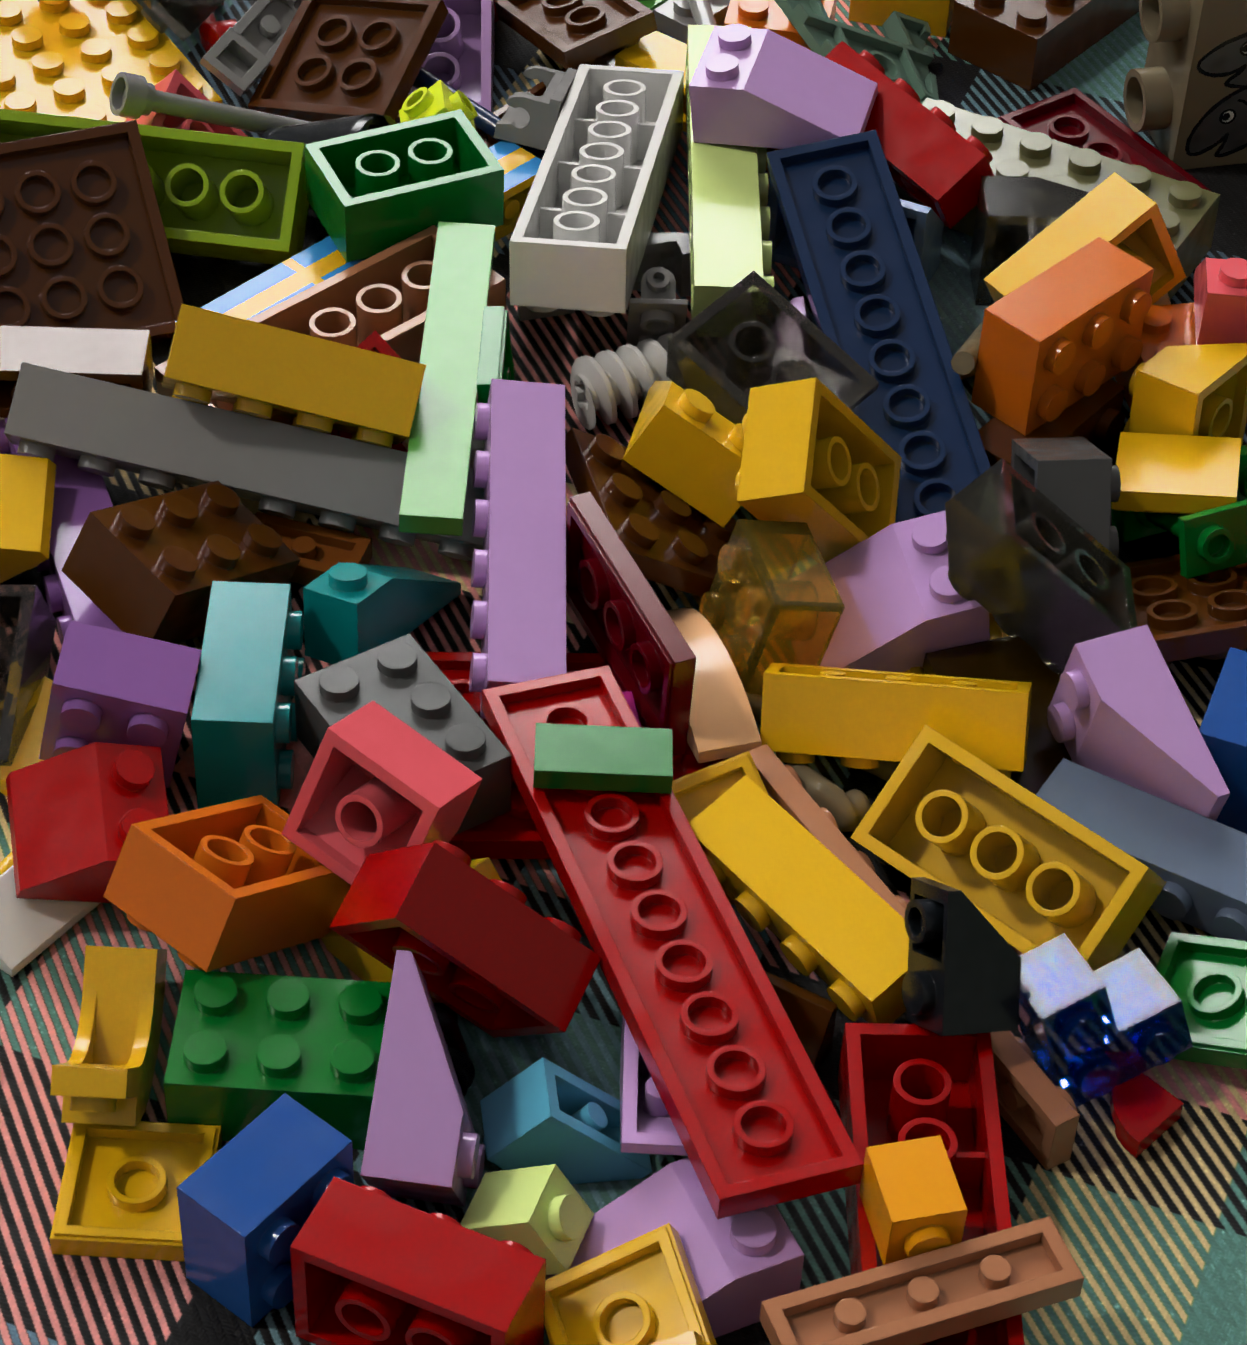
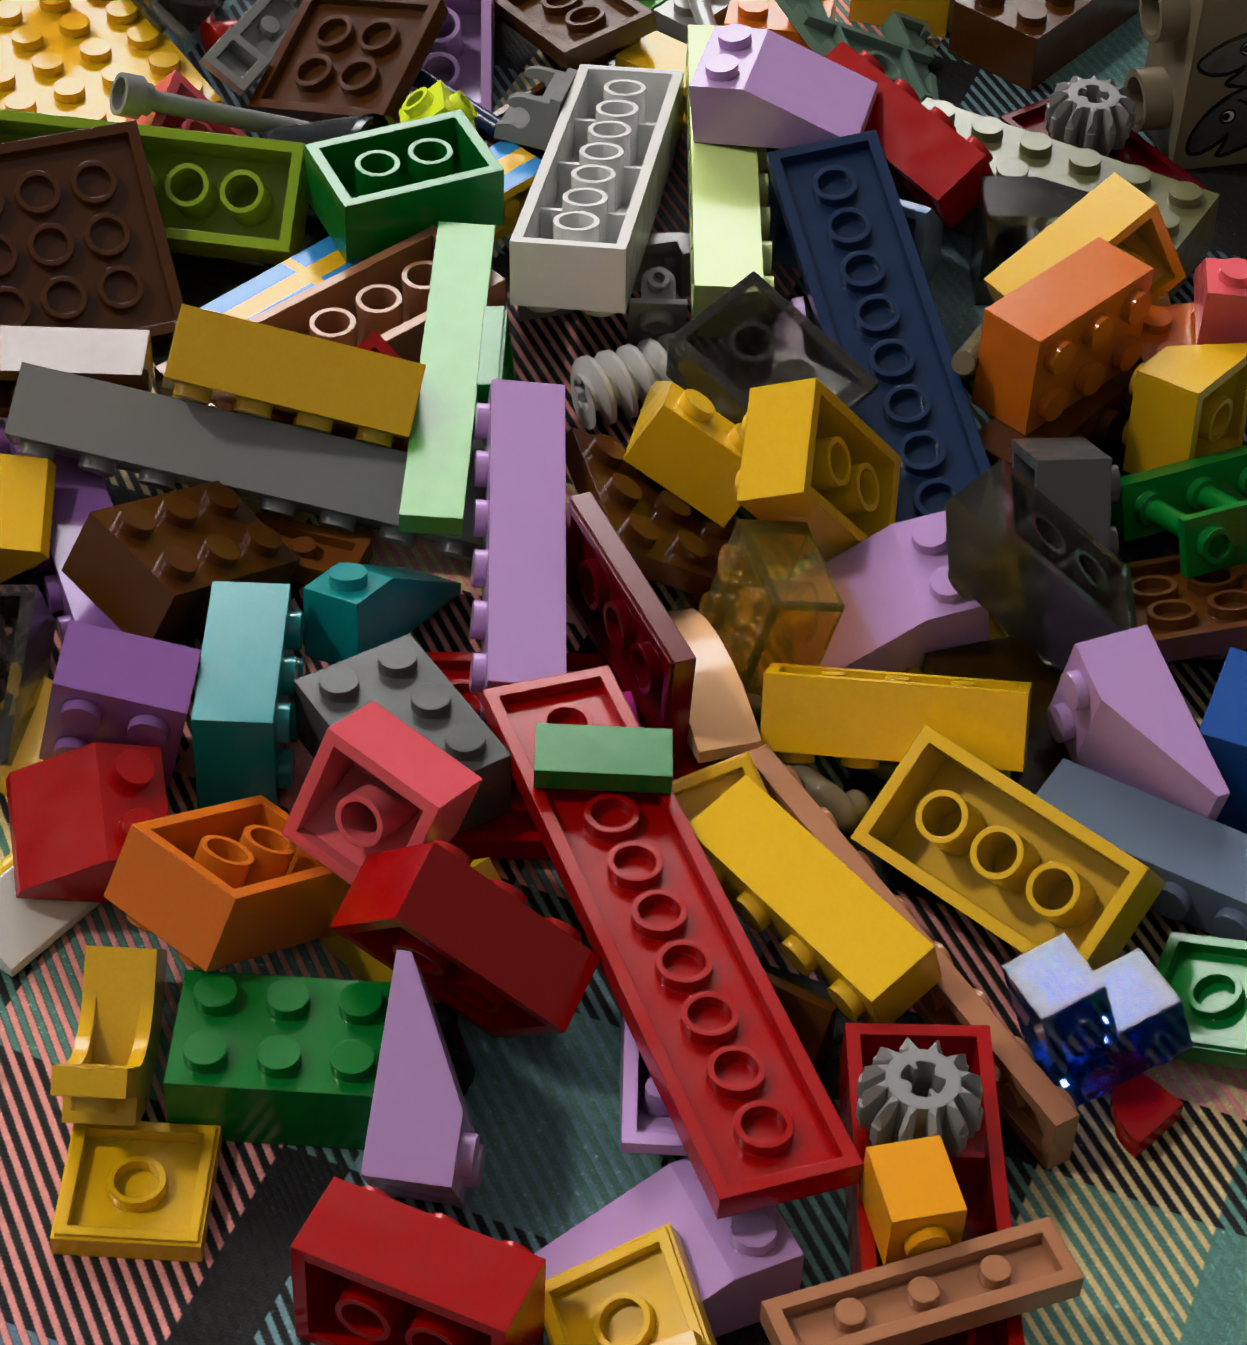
blue brick [177,1093,354,1327] -> none
yellowish green brick [460,1164,594,1275] -> none
medium azure slope [480,1057,652,1184] -> none
black slope [902,877,1021,1037] -> none
yellow tile [1111,432,1242,515] -> none
none -> light grey gear [856,1036,983,1158]
none -> light grey gear [1045,75,1136,156]

